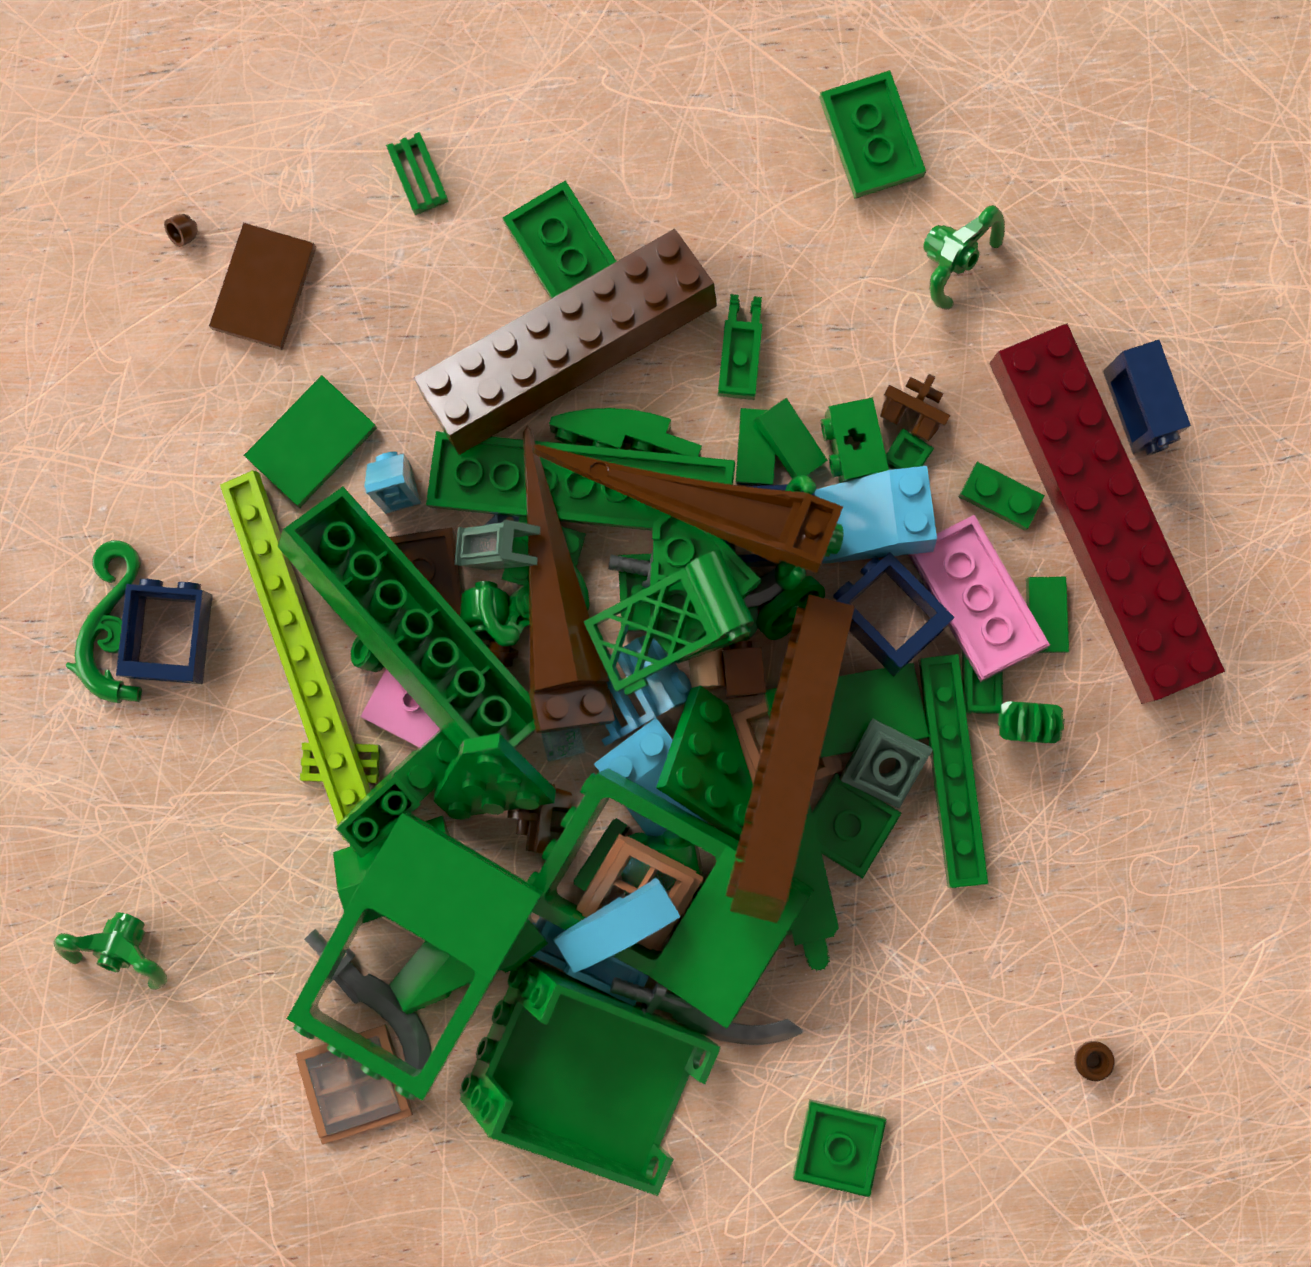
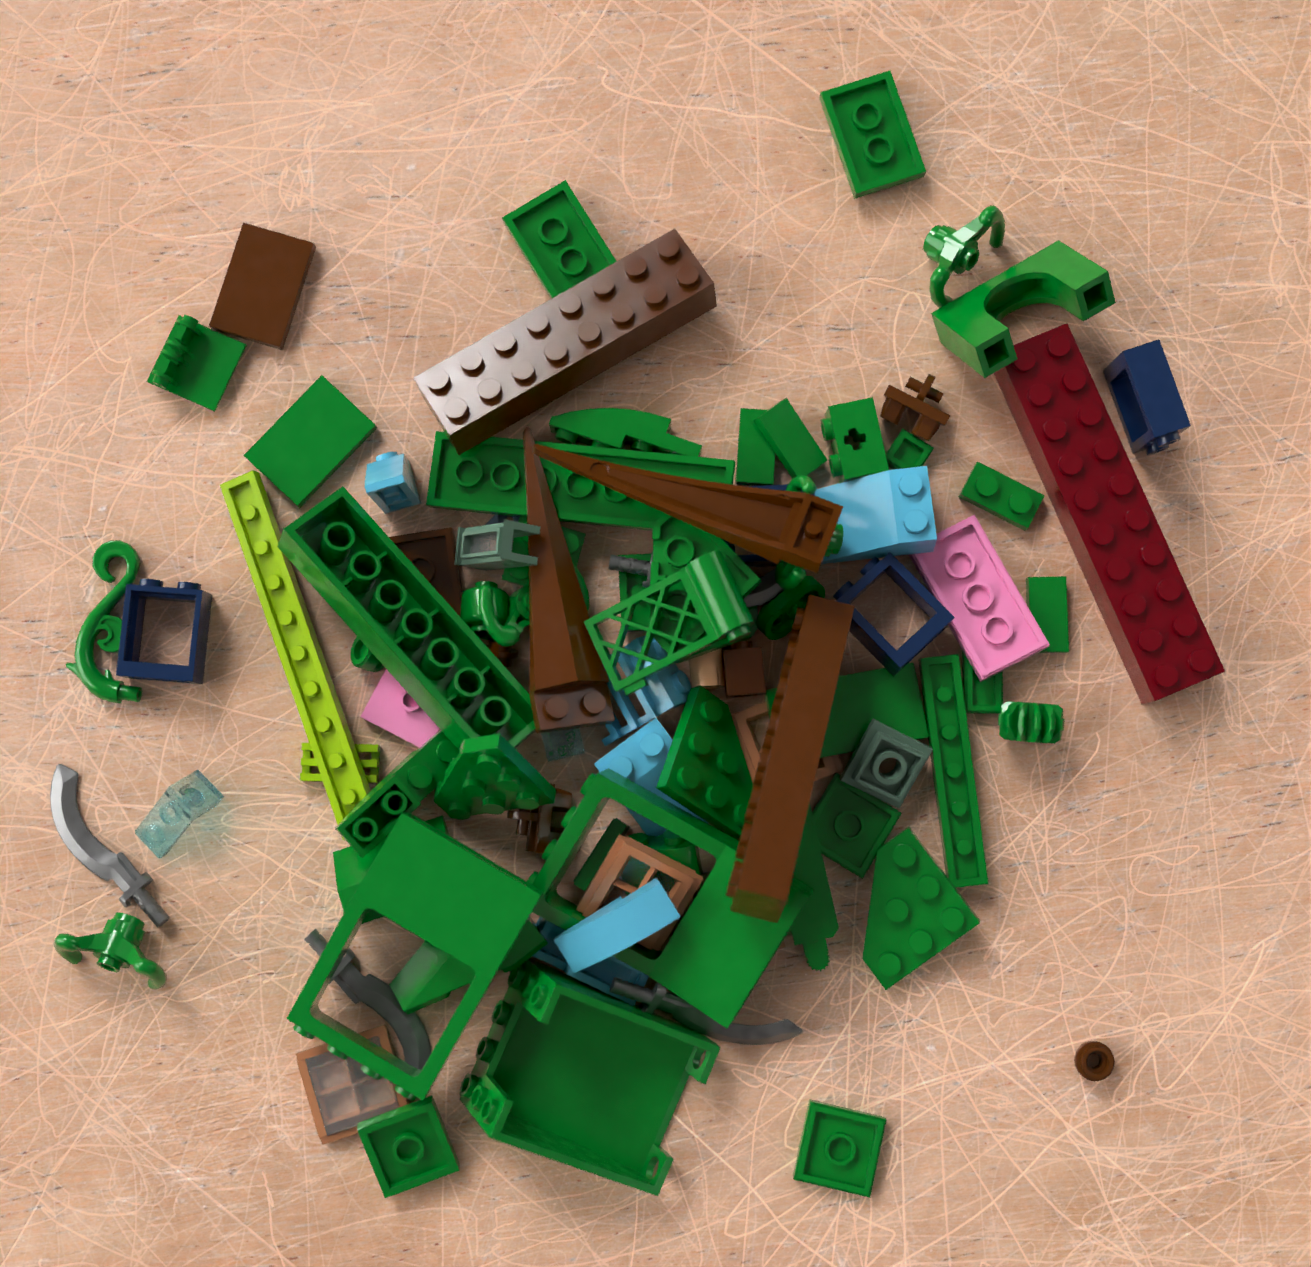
reddish brown hinge [164,214,198,247] -> none
green tile [386,132,449,215] -> none
green hinge [717,294,762,400] -> none
none -> flat silver sword [50,764,170,928]
none -> clear light blue bracket [135,770,224,858]
none -> green hinge [147,314,247,412]
none -> green plate [357,1095,460,1198]
none -> green plate [862,826,980,990]
none -> green arch [931,240,1116,378]

